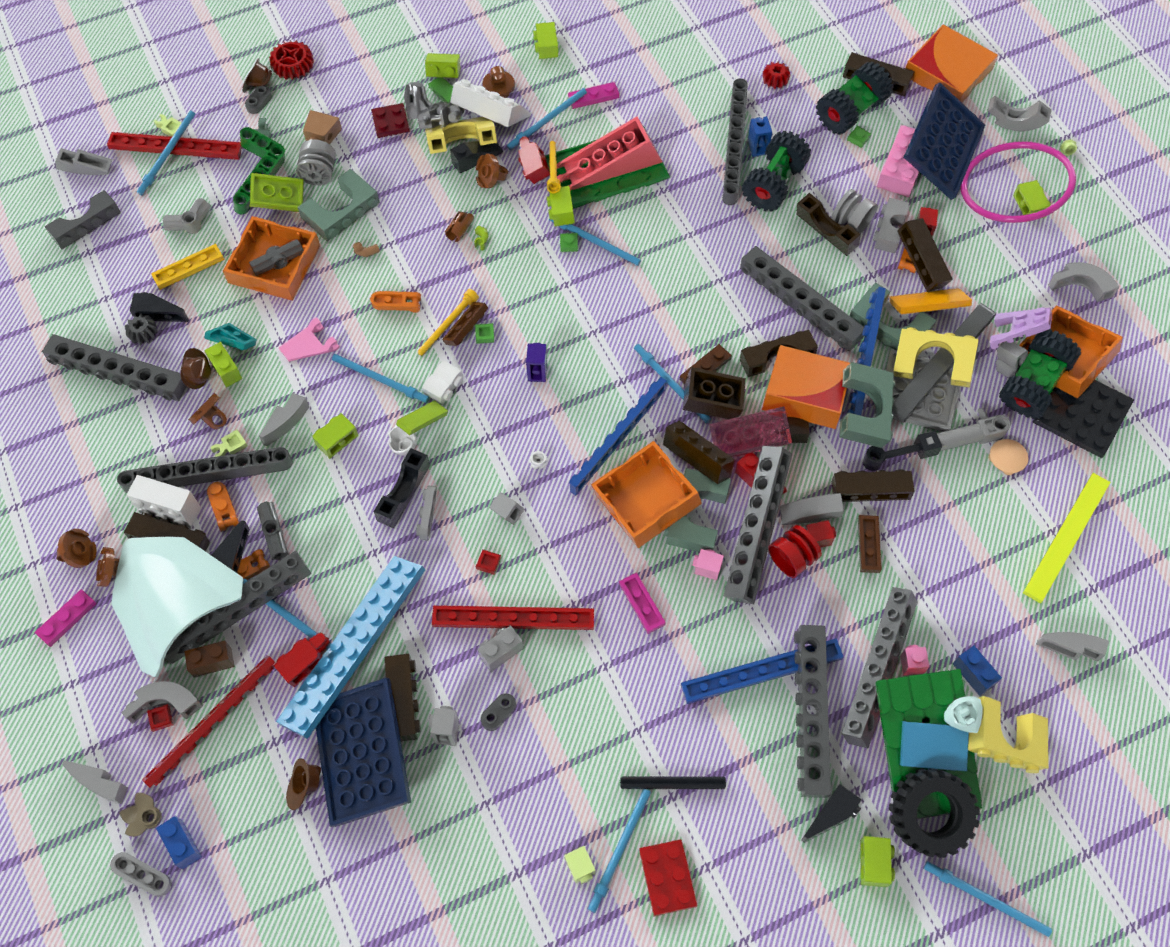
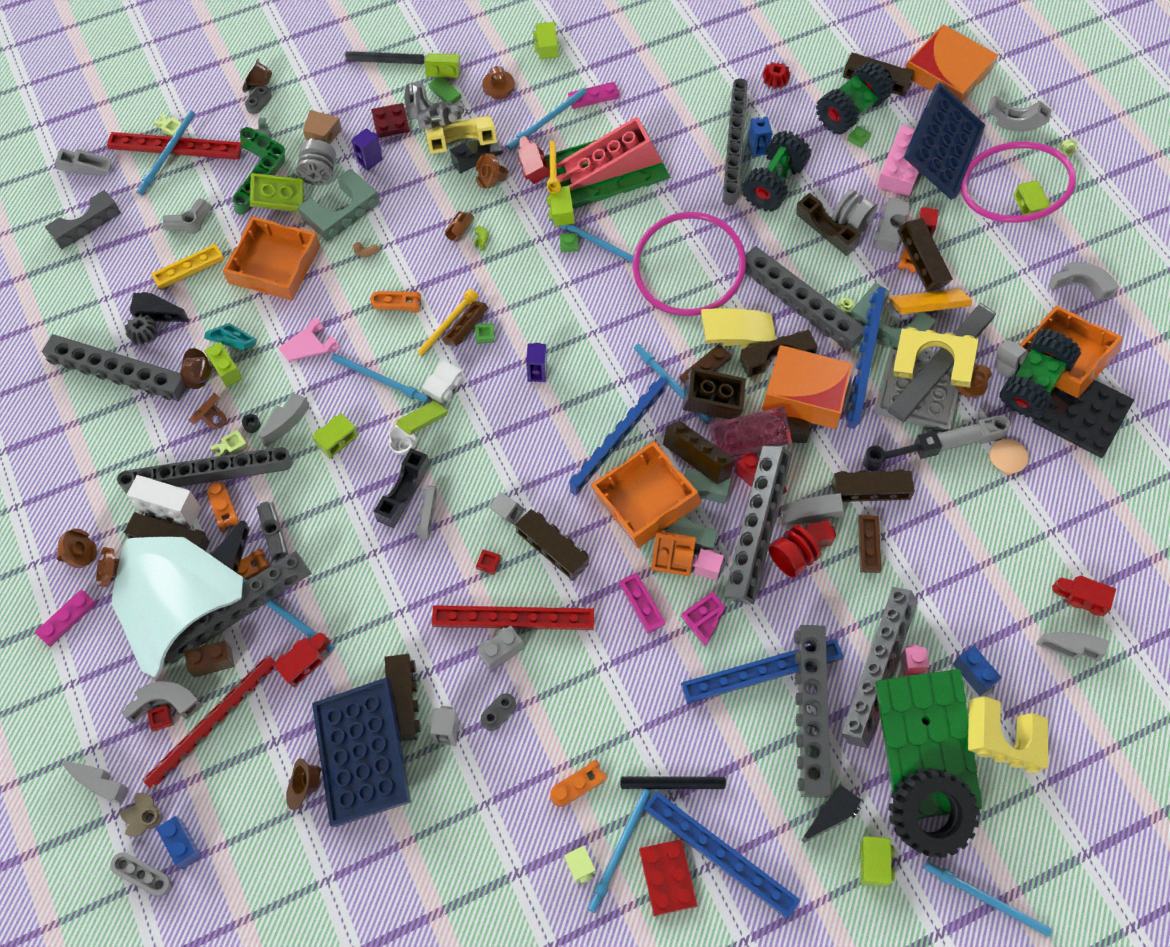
dark grey piece [249,239,304,276] -> none
red gear [269,40,314,80] -> none
plate [276,556,425,739] -> none
white slope [450,79,531,127] -> none
white plate [529,451,548,469] -> none
sand green arch [839,362,895,448] -> none
dark azure tile [900,721,969,771] -> none
light aqua piece [944,696,983,733] -> none
lavender wing [990,307,1052,349] -> none
neon yellow tile [1023,473,1111,604] -> none
none -> black bush [242,414,261,433]
none -> black axle [345,51,425,64]
none -> dark purple brick [351,128,383,171]
none -> dark brown brick [515,509,589,581]
none -> orange plate [550,760,608,807]
none -> dark pink piece [633,212,746,316]
none -> blue plate [643,791,801,920]
none -> orange plate [651,531,696,576]
none -> dark pink wing [681,592,725,647]
none -> light yellow slope [701,308,776,349]
none -> yellowish green plate [837,298,855,314]
none -> dark orange tile [955,363,992,398]
none -> red hinge [1052,575,1116,617]

